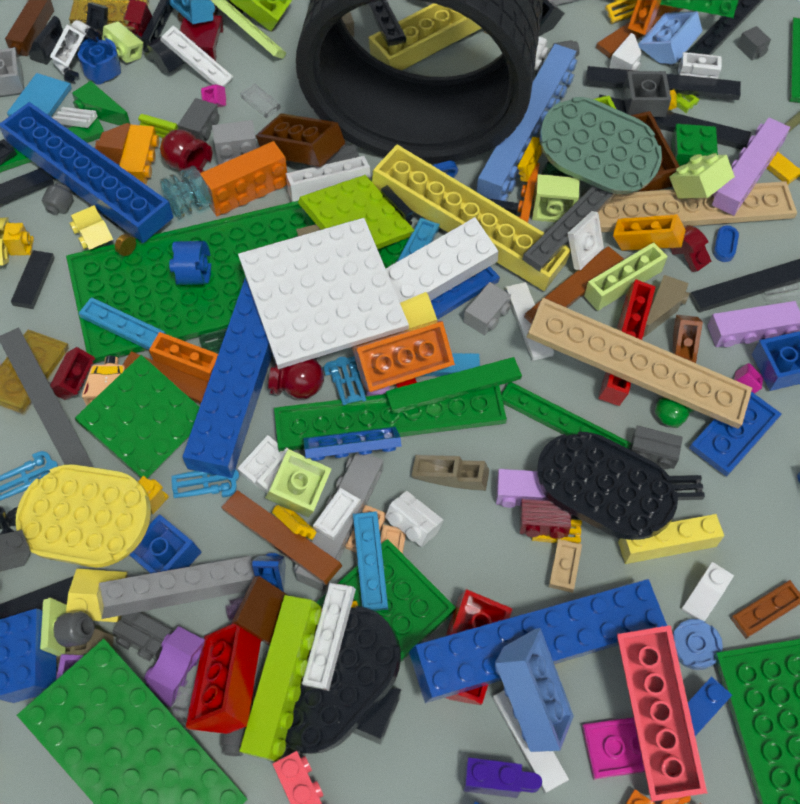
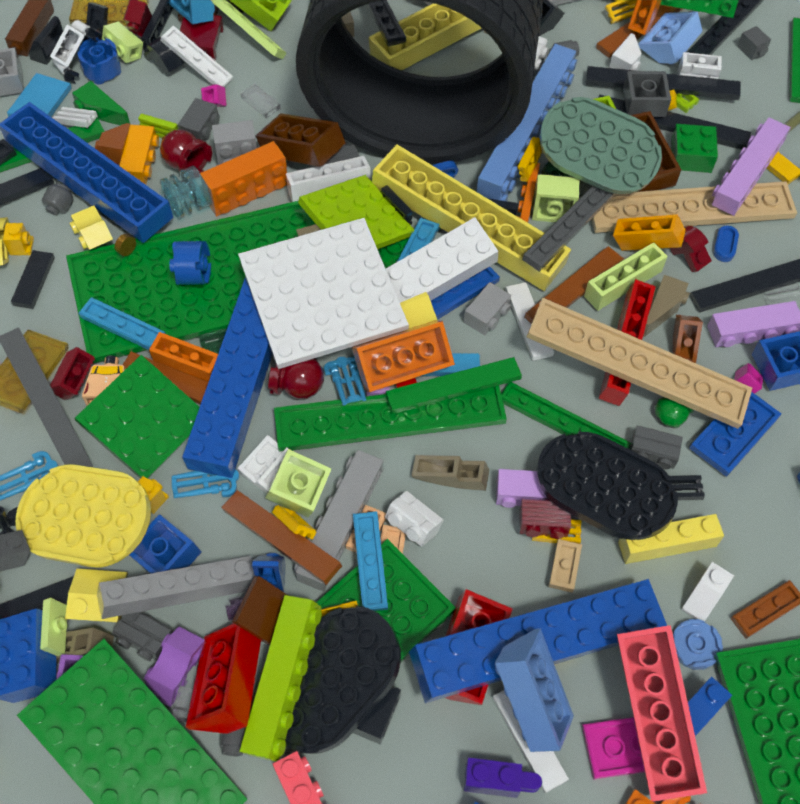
dark grey head [53,611,94,648] -> none
white tile [302,583,356,691] -> none
blue plate [303,427,402,461] -> none
white tile [313,488,361,541] -> none
white tile [568,211,604,270] -> none
yellowish green brick [670,153,735,198] -> none

